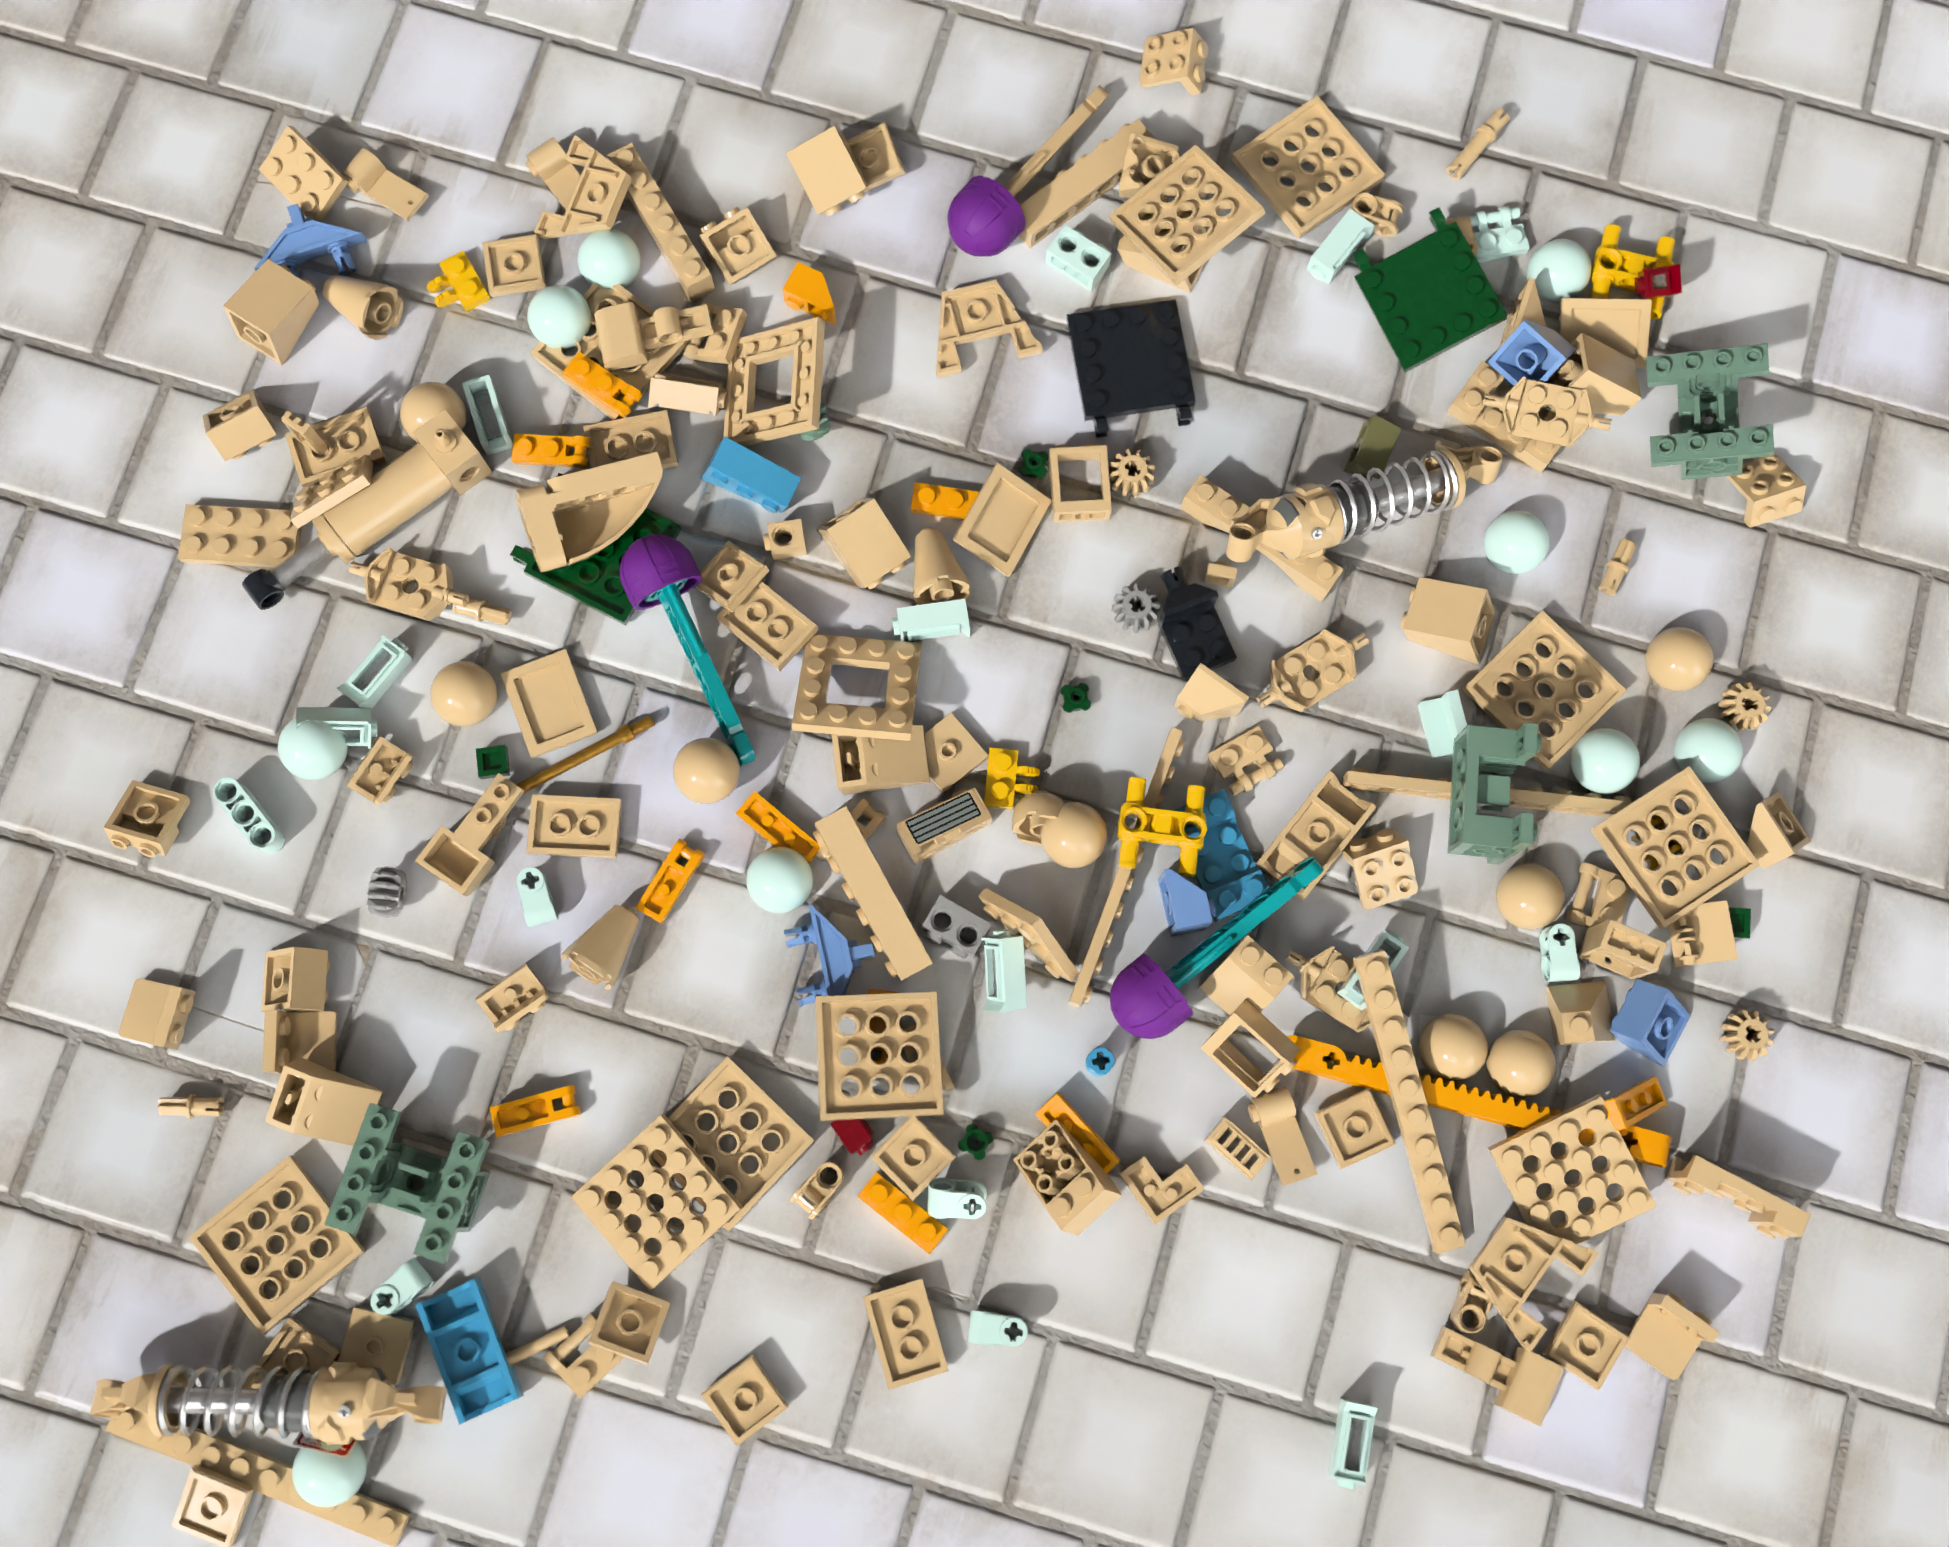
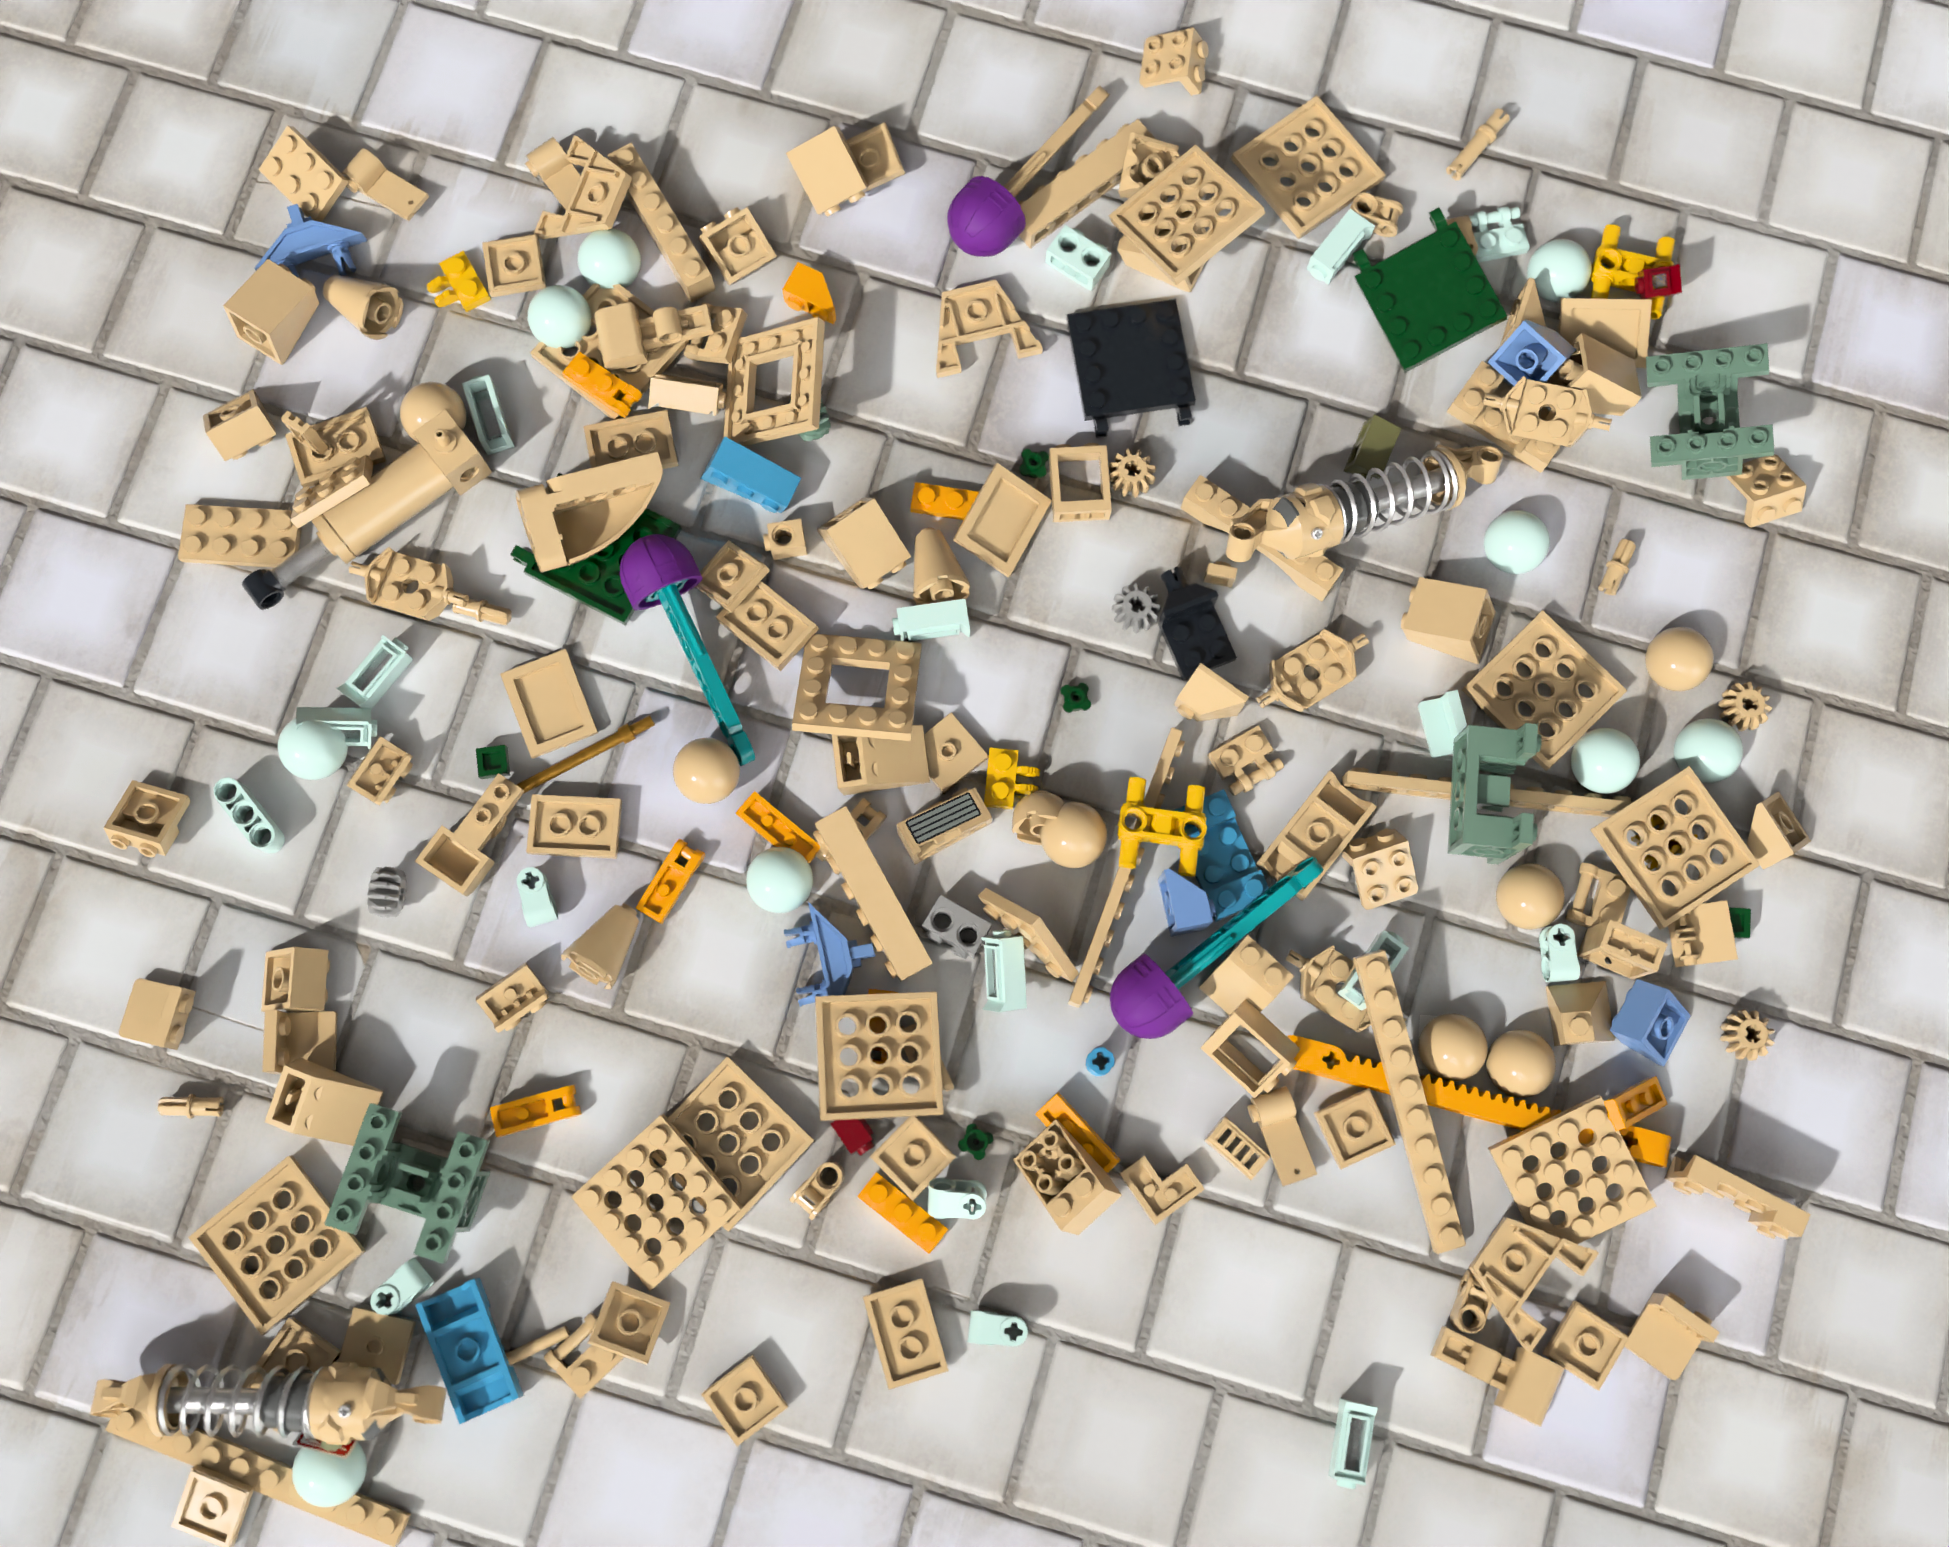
tan piece [430,661,498,727] -> none
light orange plate [511,434,591,468] -> none

